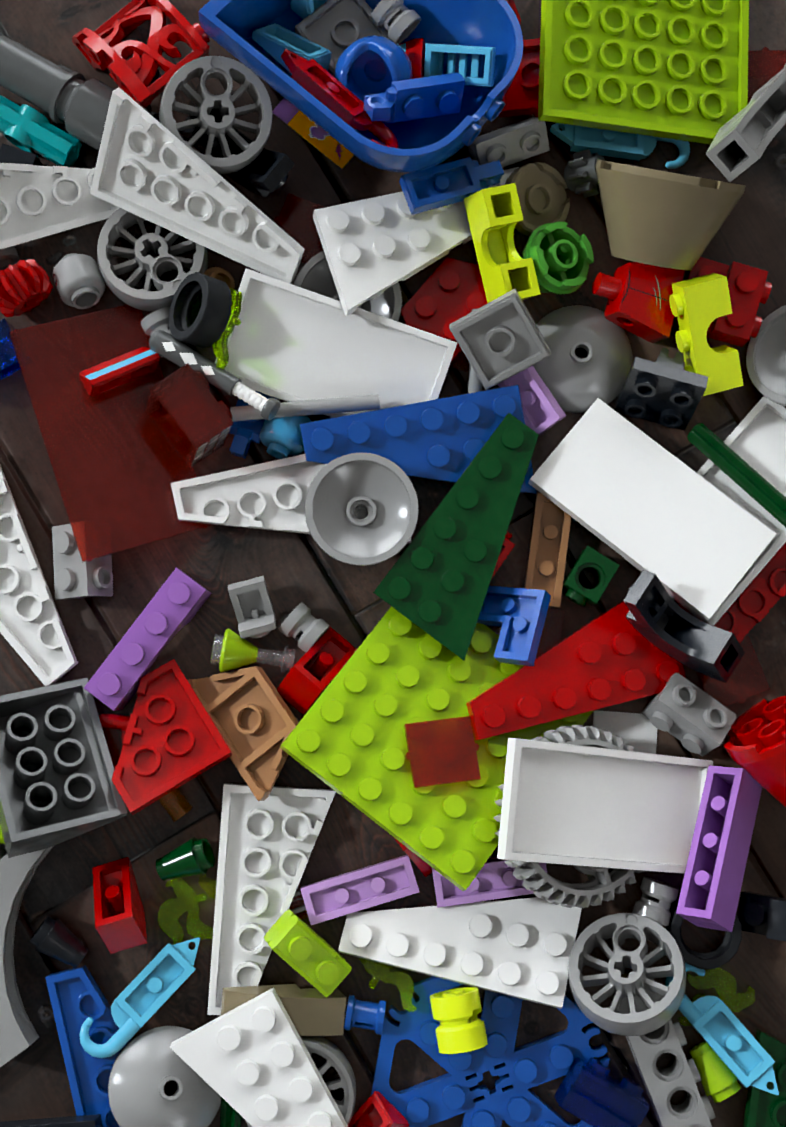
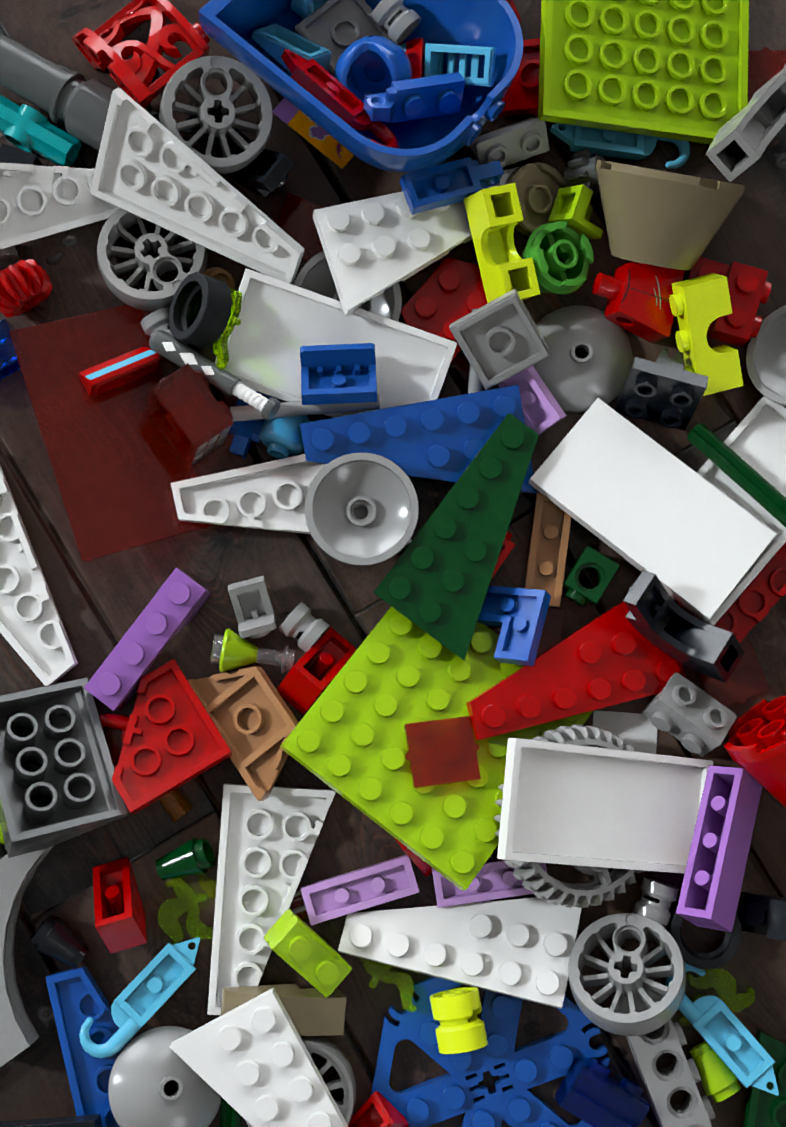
light grey head [52,253,106,309] -> none
light grey bracket [52,521,113,600] -> none
blue bush [344,994,386,1035] -> none
none -> blue bracket [300,343,377,405]
none -> lime panel [548,184,603,240]

